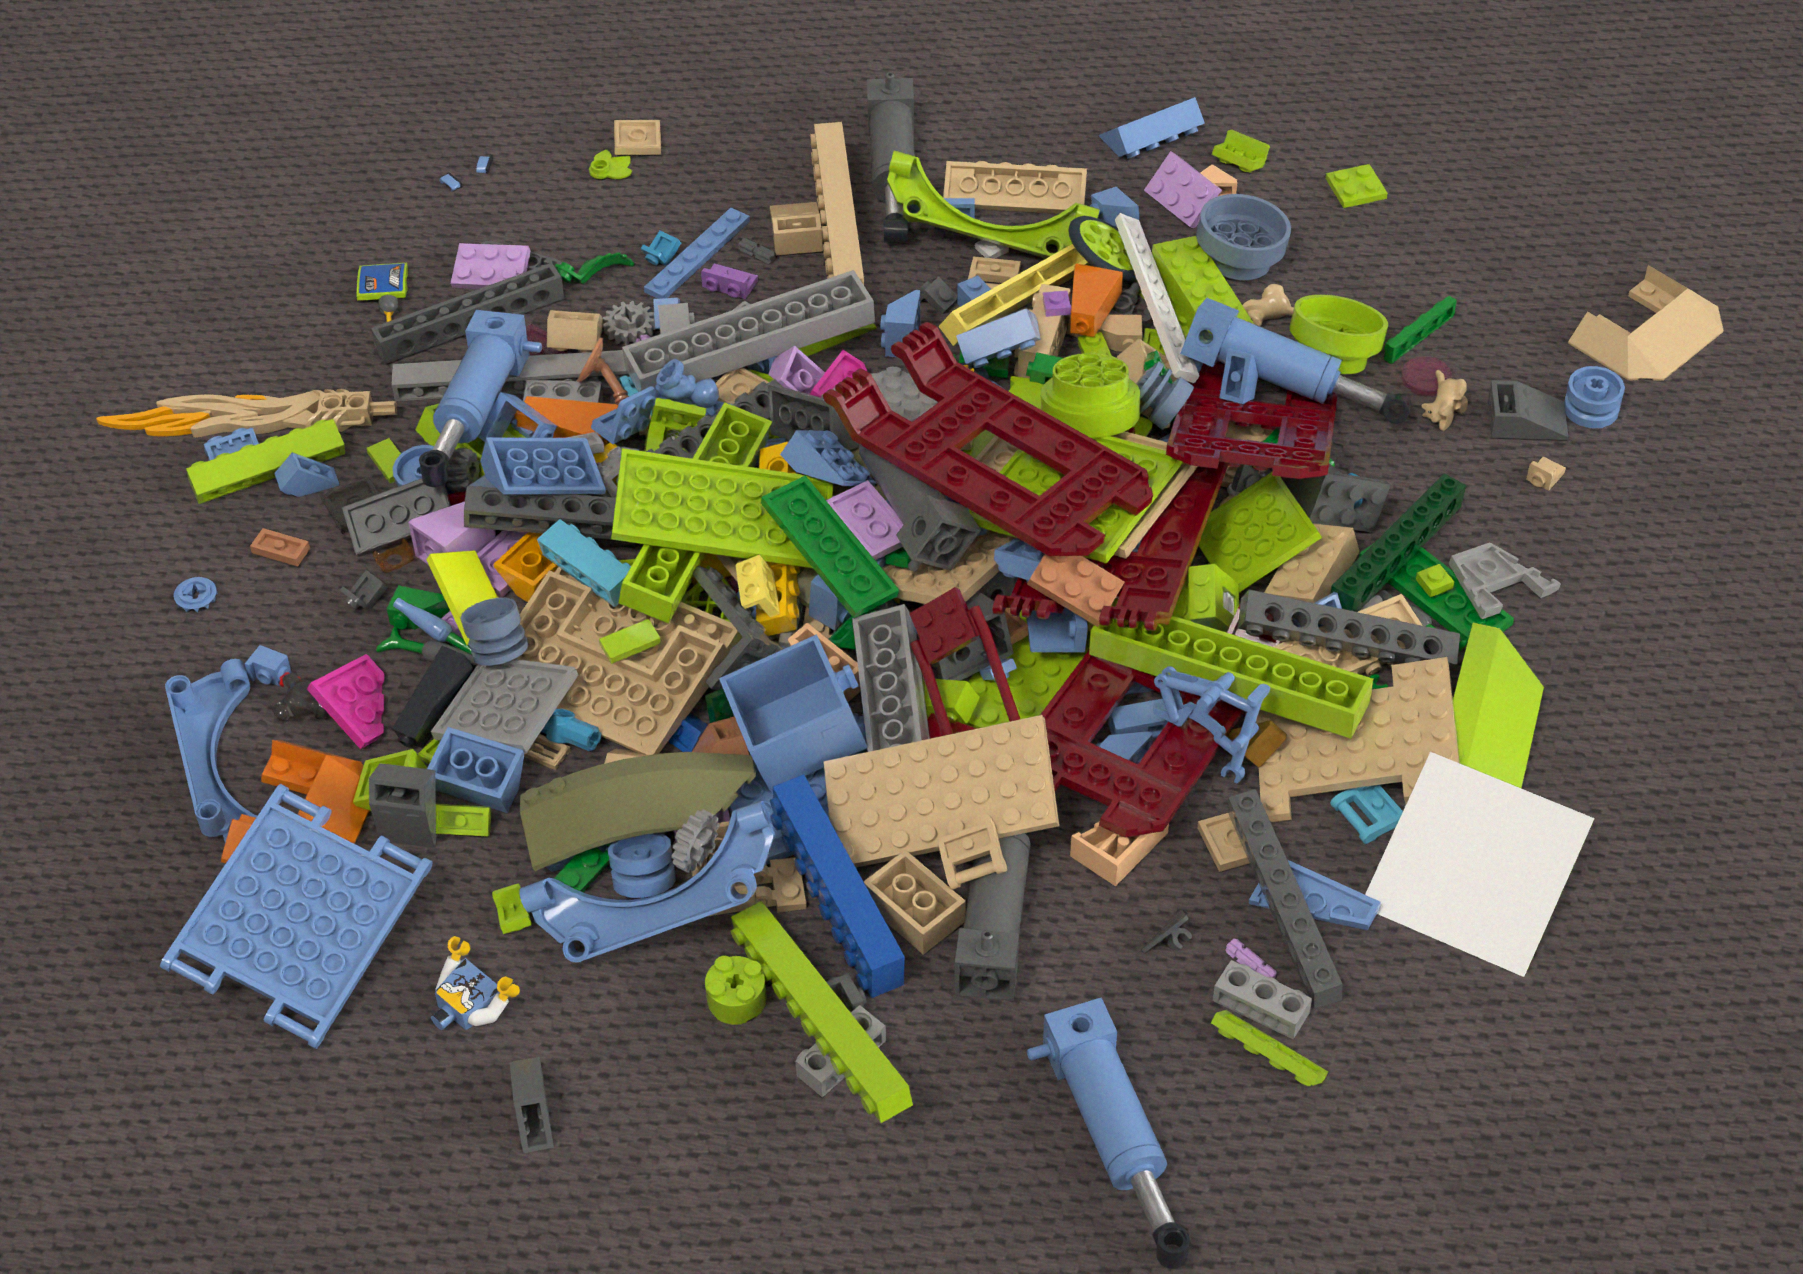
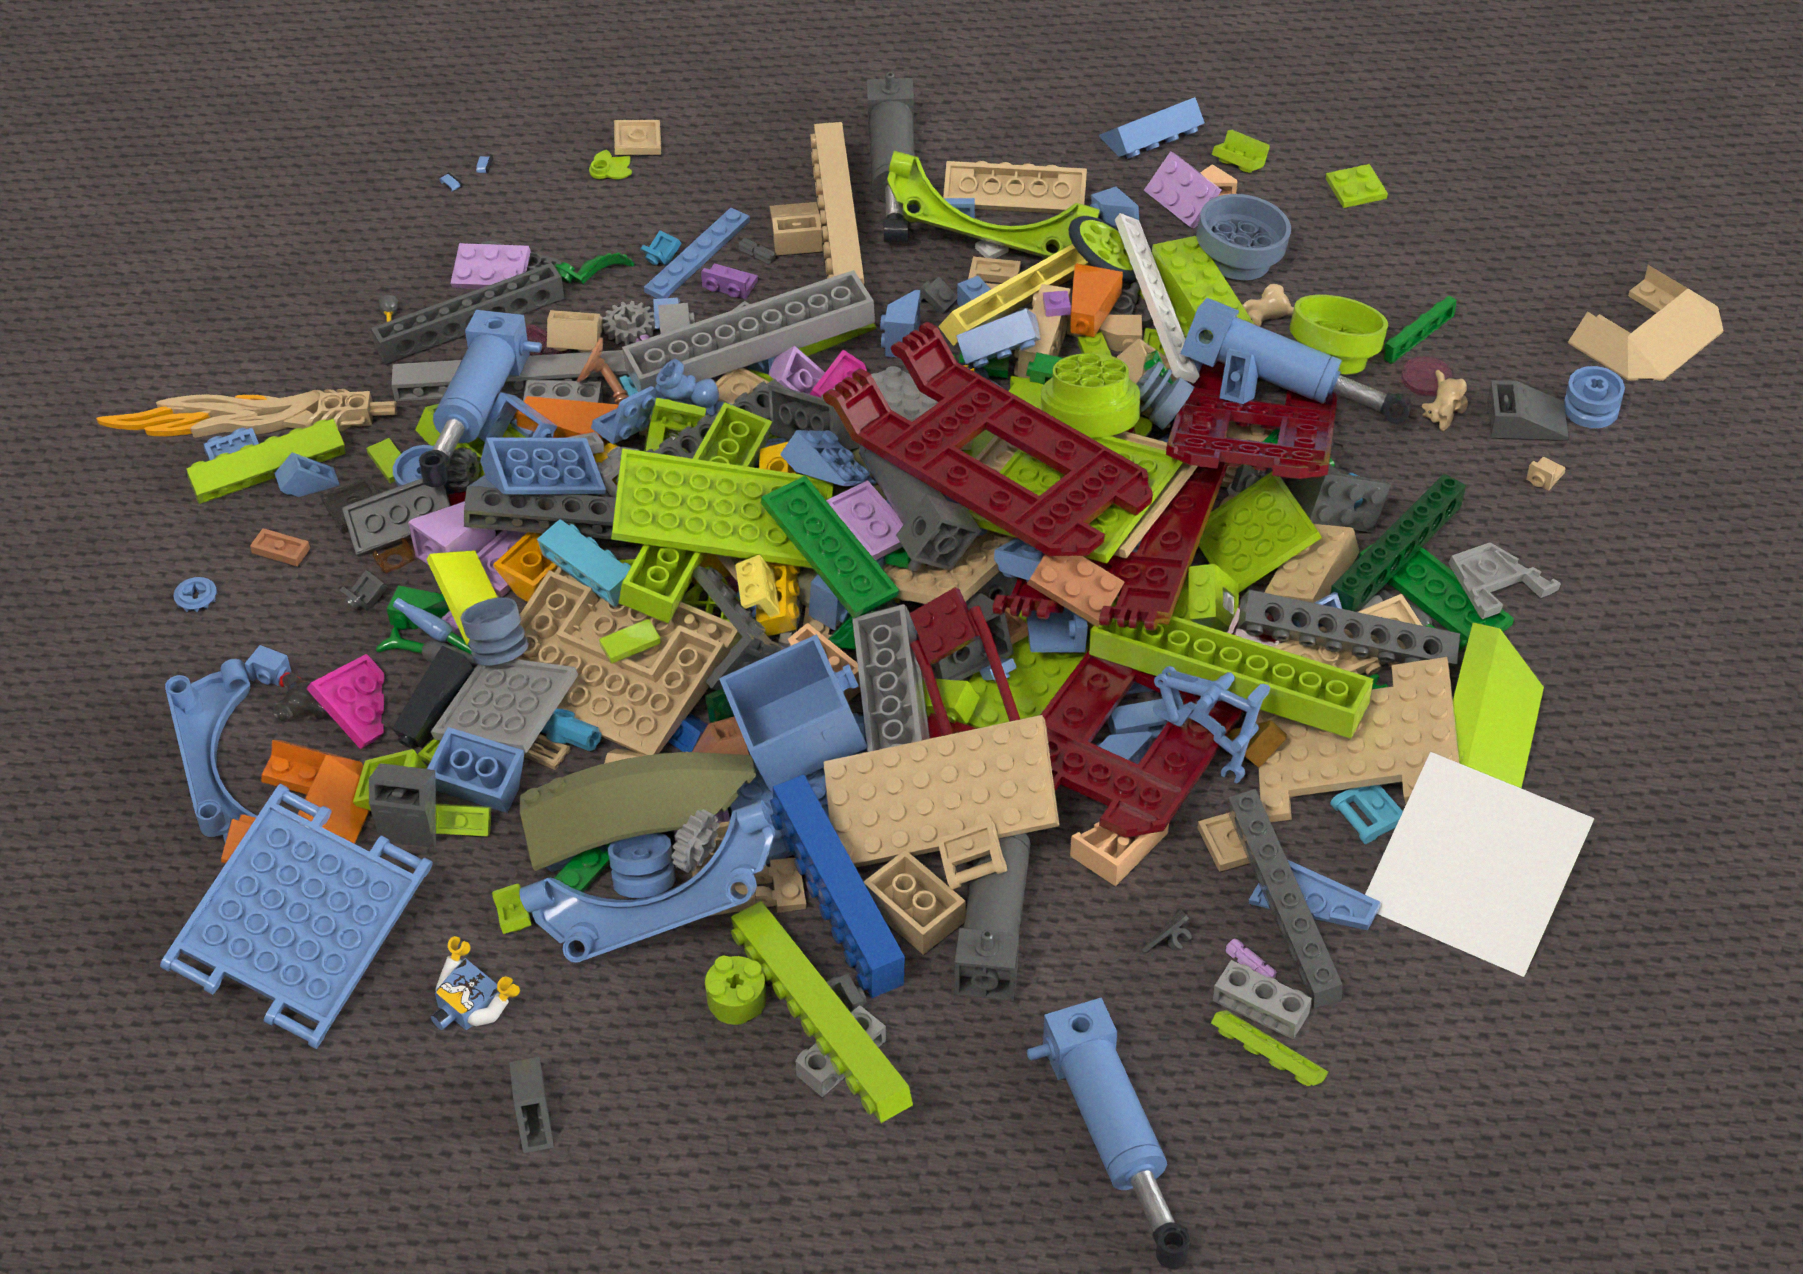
slope [357,263,408,301] -> none
lime plate [1416,564,1454,597] -> none

